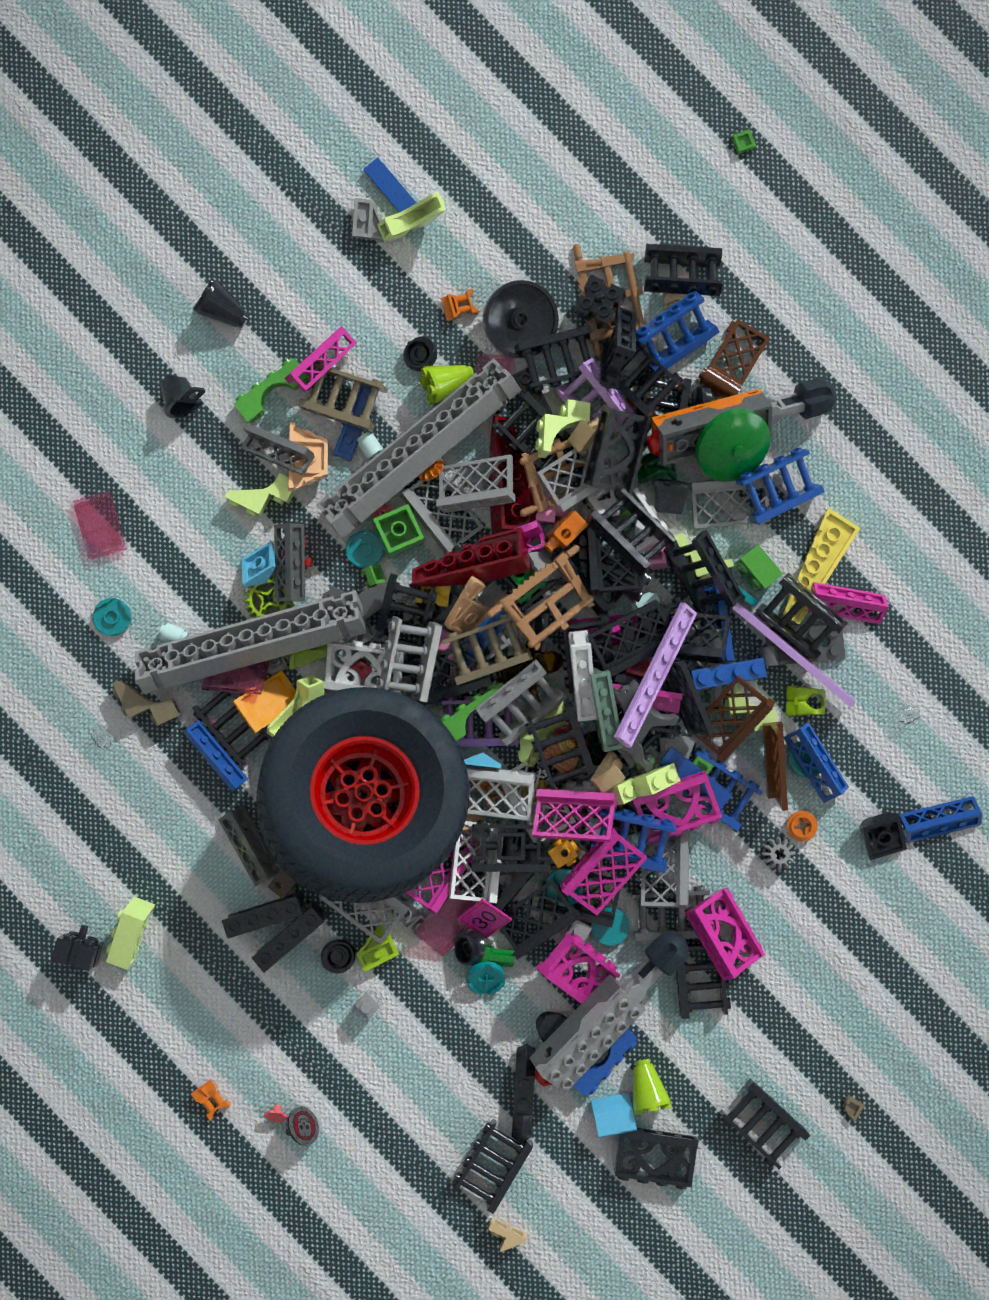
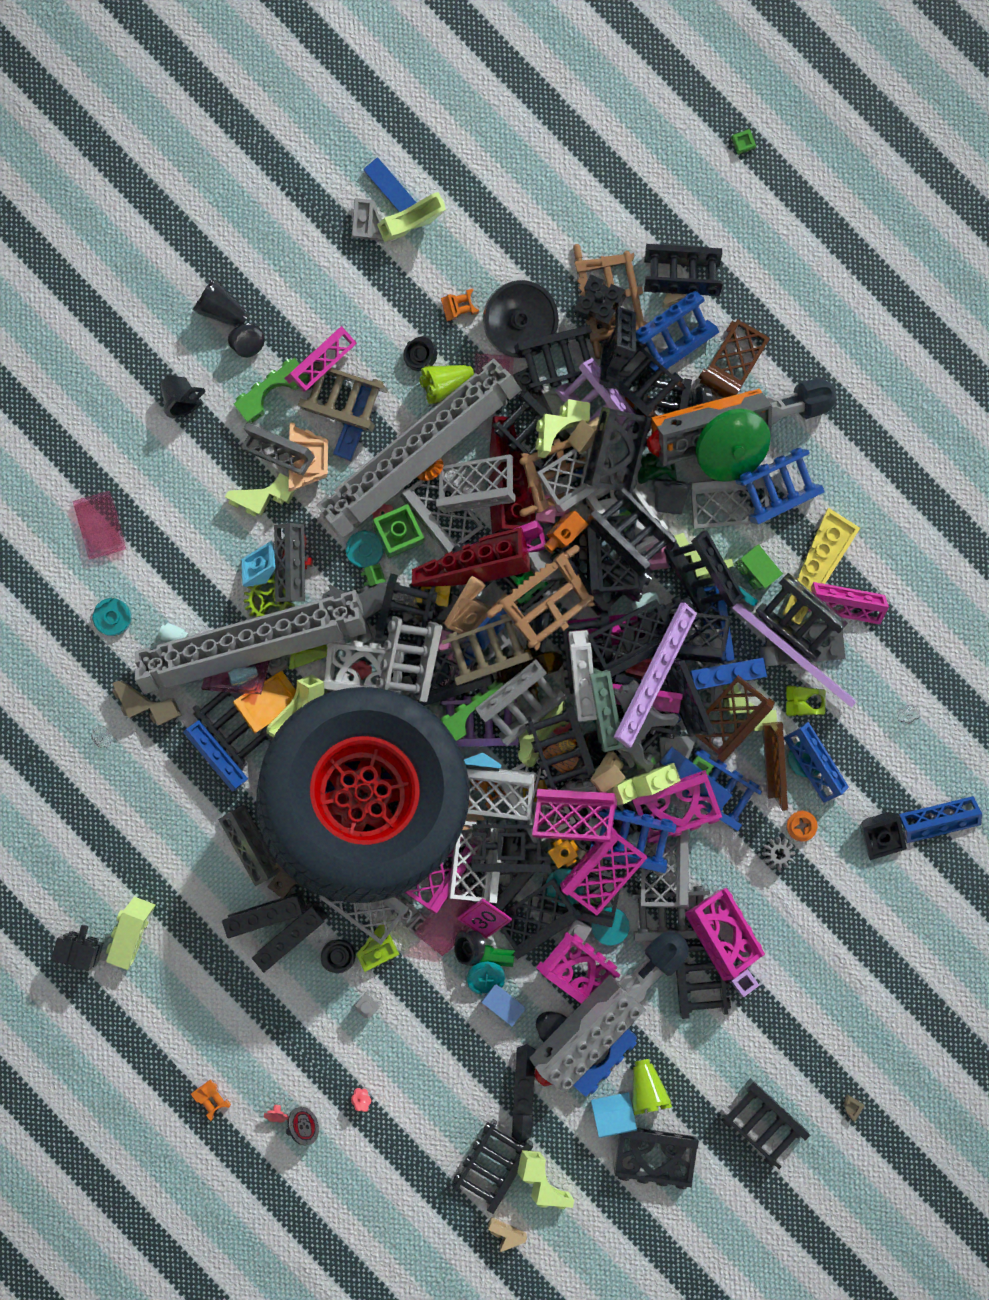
light aqua brick [357,432,383,460] -> none
none -> black piece [228,323,265,358]
none -> clear light blue cone [228,666,258,687]
none -> coral plant [351,1088,371,1112]
none -> medium blue panel [481,984,526,1026]
none -> yellowish green arch [517,1150,574,1209]
none -> lavender brick [730,969,760,997]

